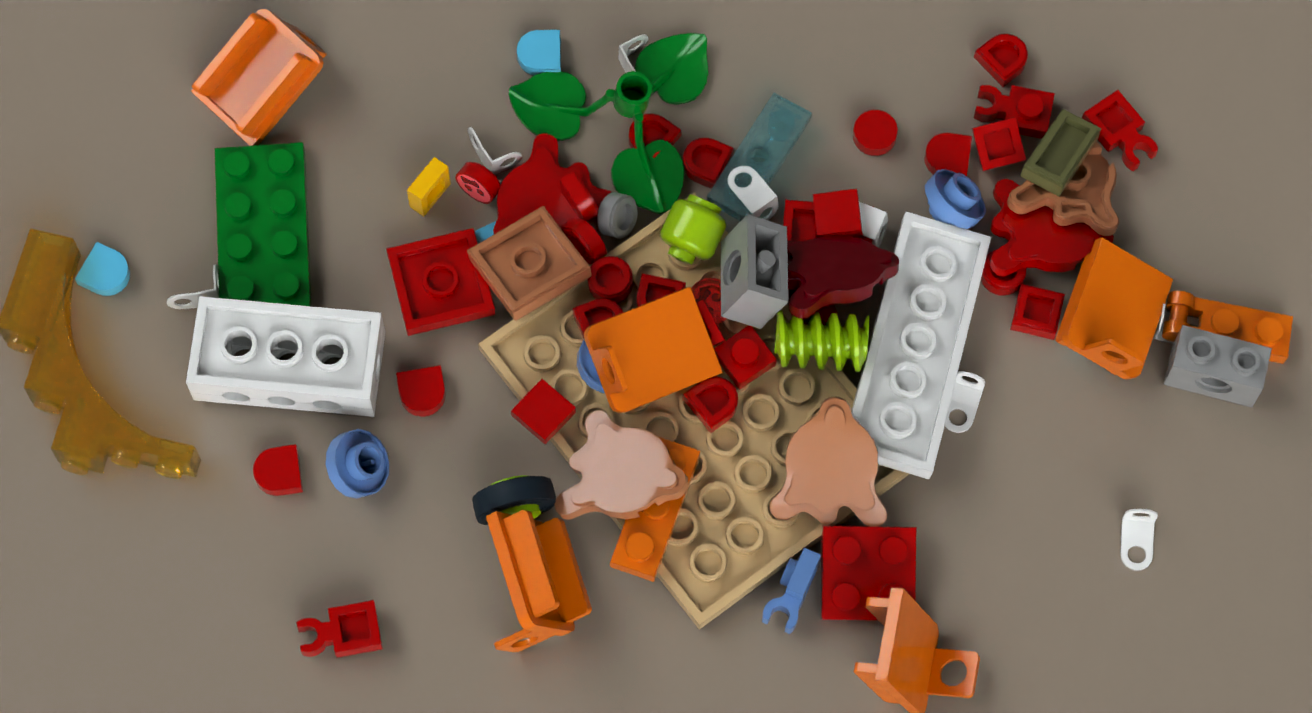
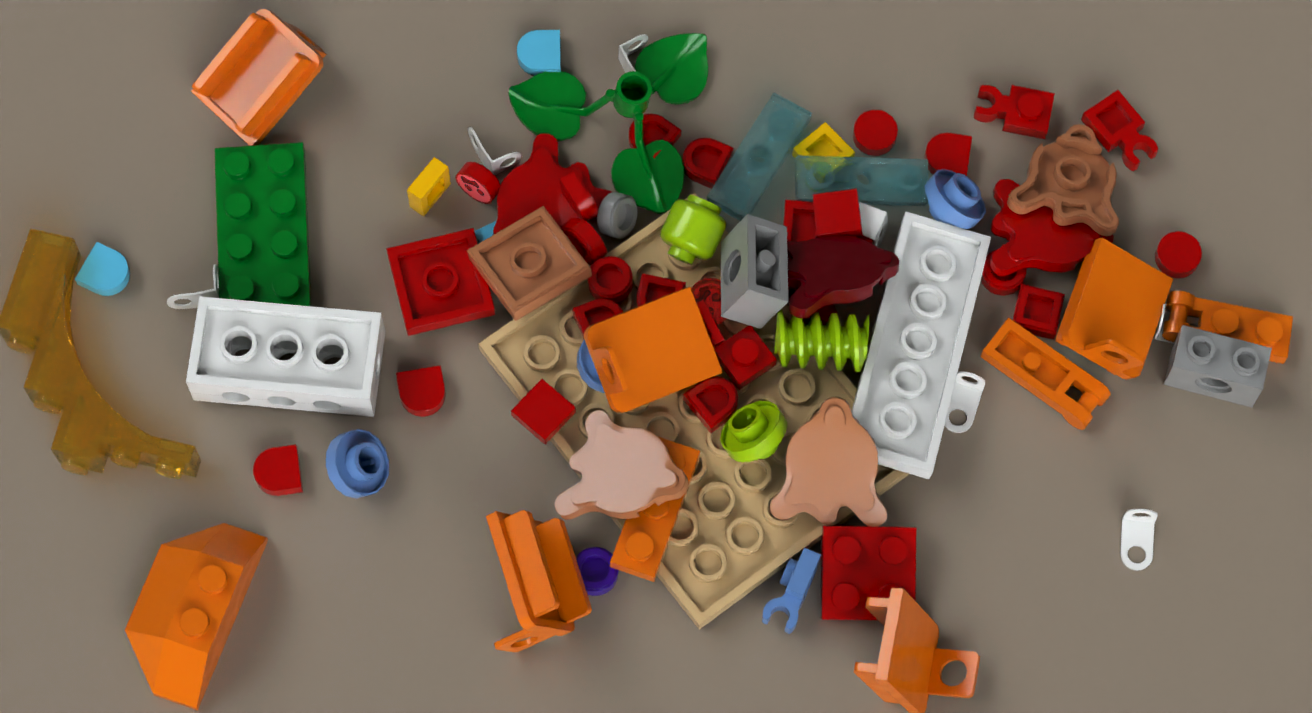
red plate [296,600,383,658] -> none
black wheel [472,475,556,525] -> none
white piece [728,166,779,220] -> none
red plate [971,117,1026,171] -> none
red tile [974,34,1028,87] -> none
olive tile [1020,109,1101,197] -> none
none -> orange wedge [125,523,268,711]
none -> dark purple tile [576,547,618,596]
none -> lime plate [720,401,788,462]
none -> yellow tile [792,122,855,186]
none -> clear light blue tile [795,155,929,206]
none -> orange plate [980,317,1111,430]
none -> red tile [1155,231,1202,278]

